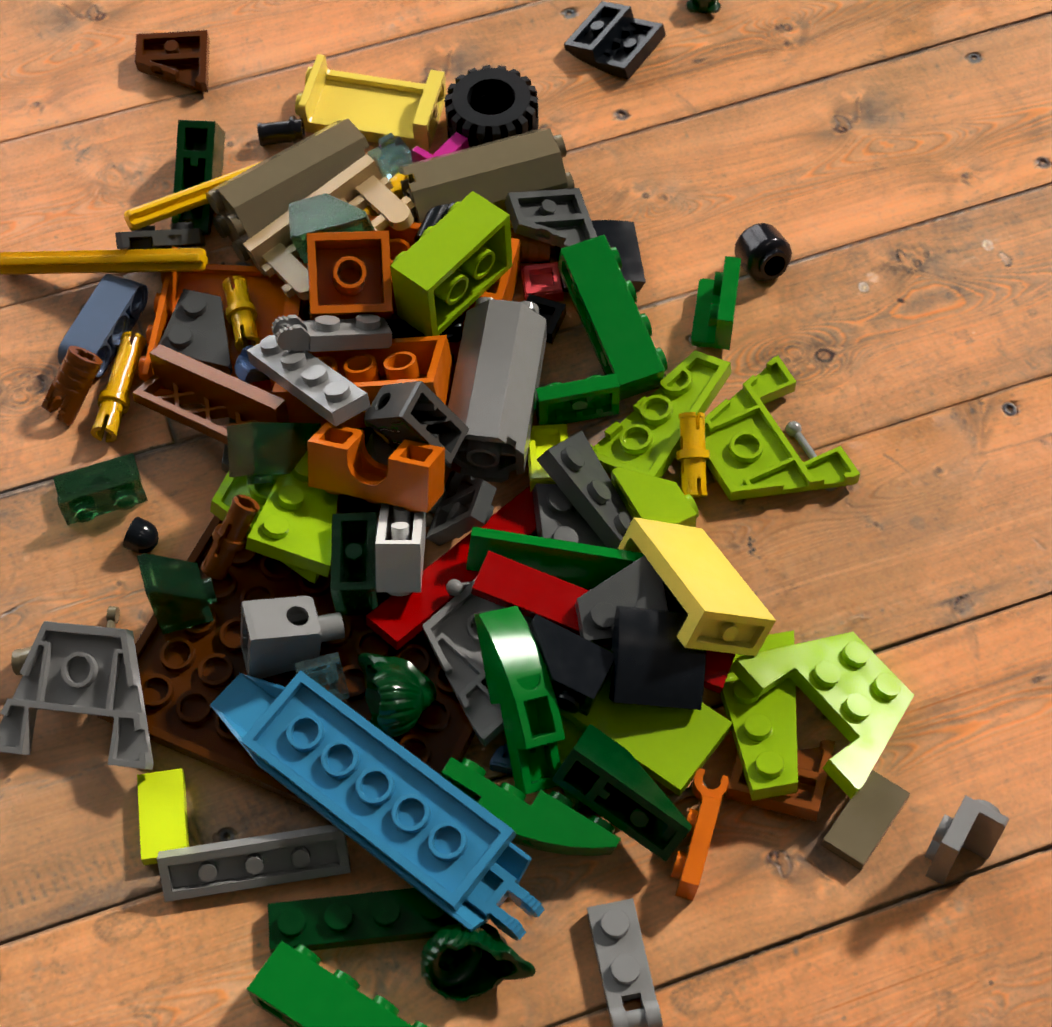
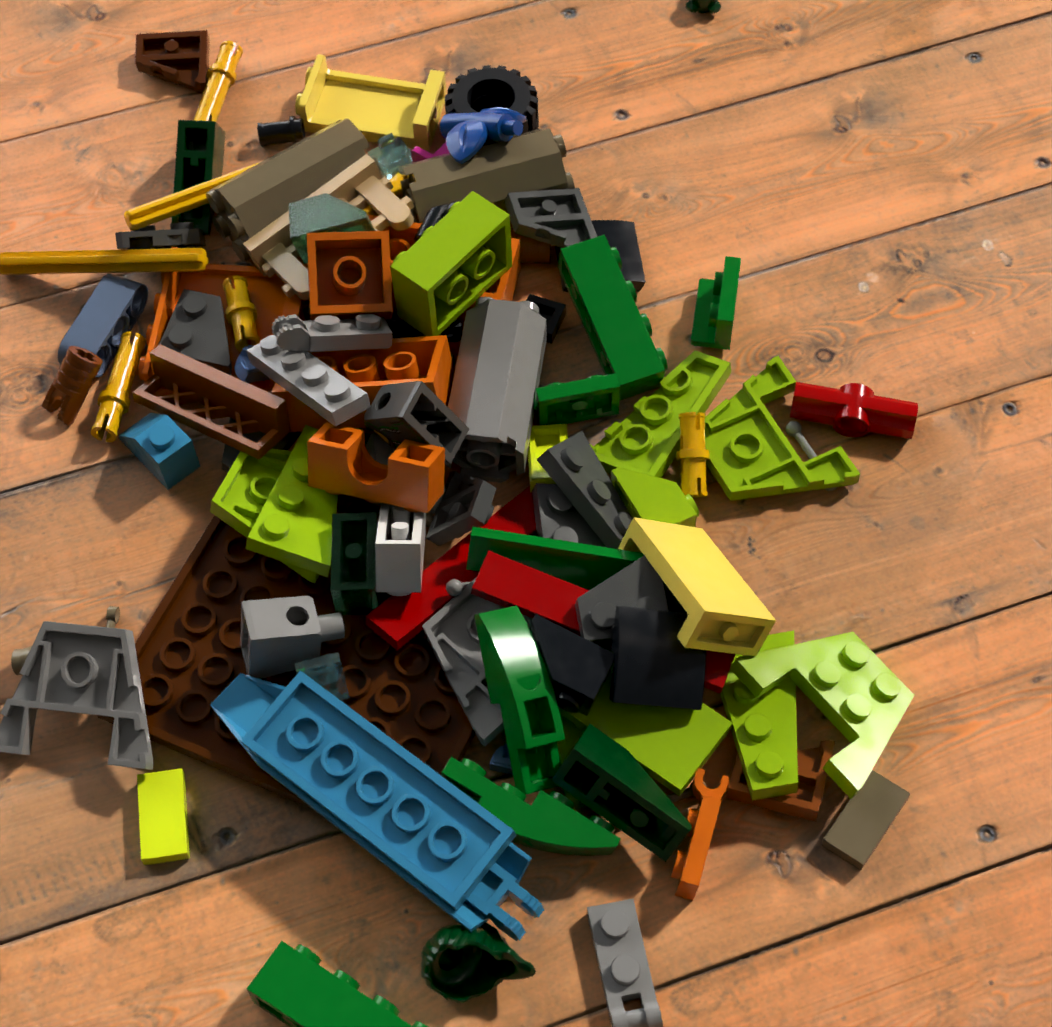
clear green bracket [53,453,148,525] -> none
black hinge [123,517,159,554] -> none
clear green slope [137,553,218,635] -> none
light grey plate [157,824,351,902] -> none
dark orange pin [201,494,260,580] -> none
clear green slope [227,422,321,485] -> none
dark green plate [268,888,459,954] -> none
dark green hair [357,653,437,738] -> none
coral tile [520,262,564,302] -> none
black slope [564,1,666,79] -> none
black head [734,223,792,281] -> none
light grey bracket [924,795,1009,885] -> none
none -> dark azure slope [118,413,201,490]
none -> yellow pin [193,41,243,122]
none -> blue plant [440,107,527,164]
none -> red piece [789,382,918,439]

